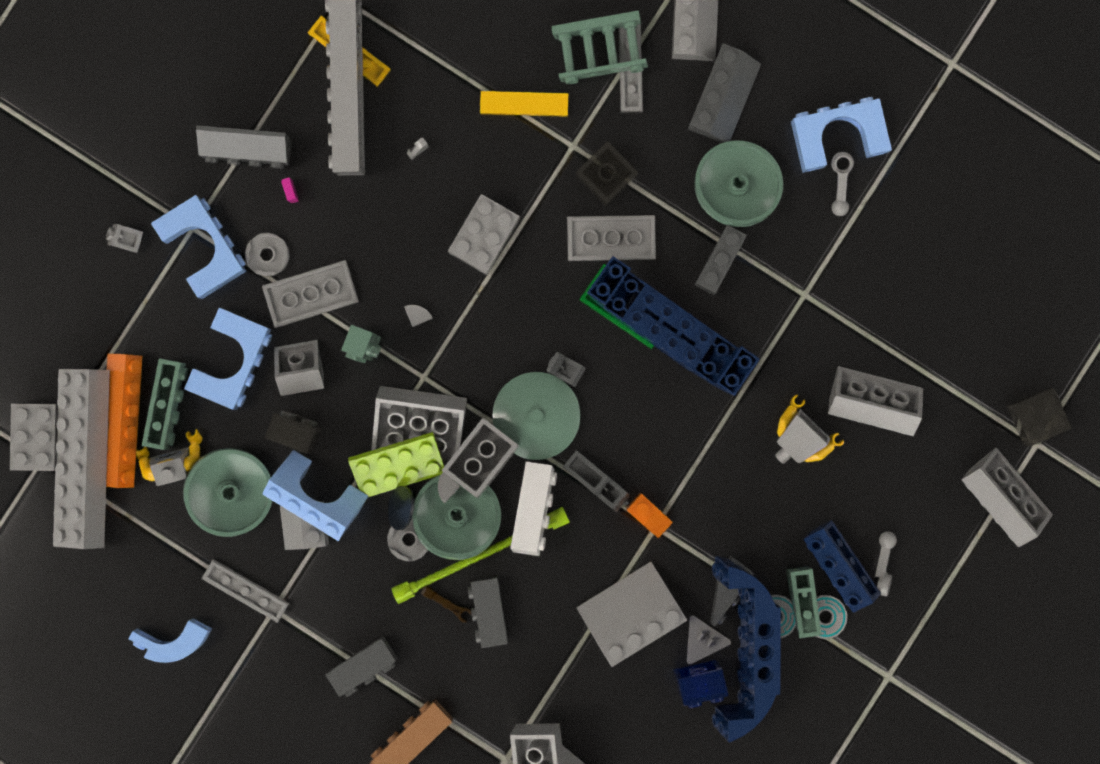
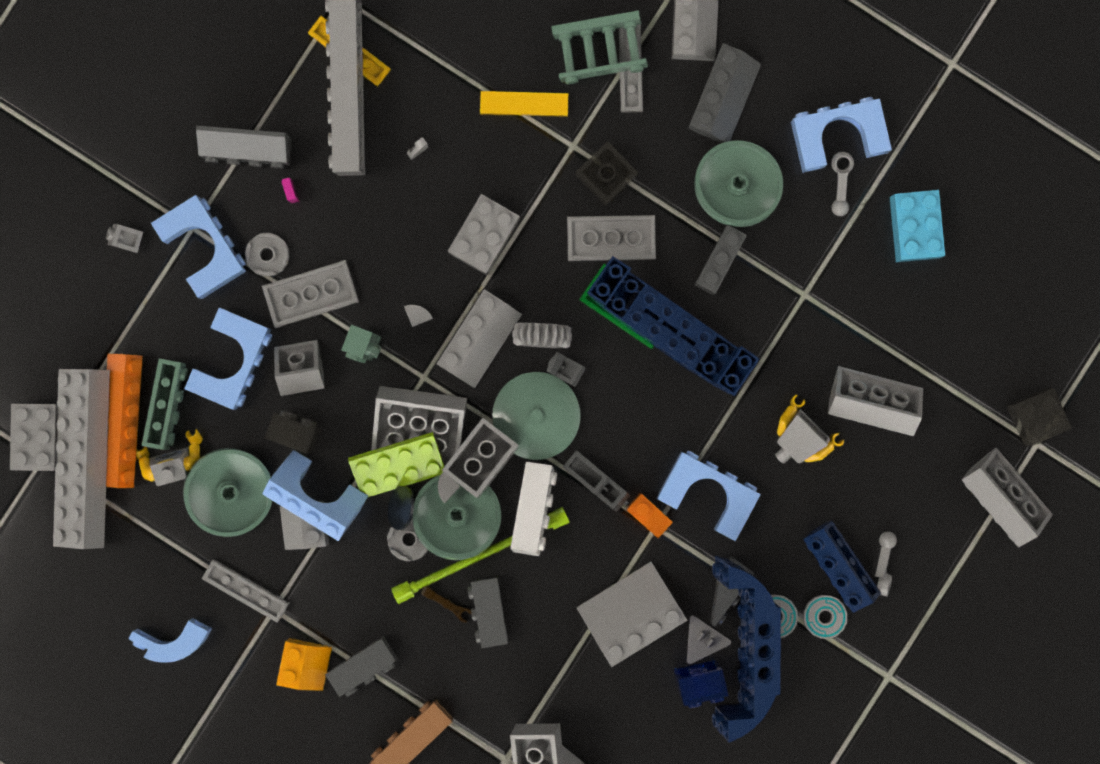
sand green slope [786,566,822,638] -> none
none -> light orange slope [276,638,332,691]
none -> light grey slope [437,289,522,388]
none -> light grey gear [512,323,572,348]
none -> light blue arch [656,451,761,541]
none -> medium azure brick [890,190,945,262]

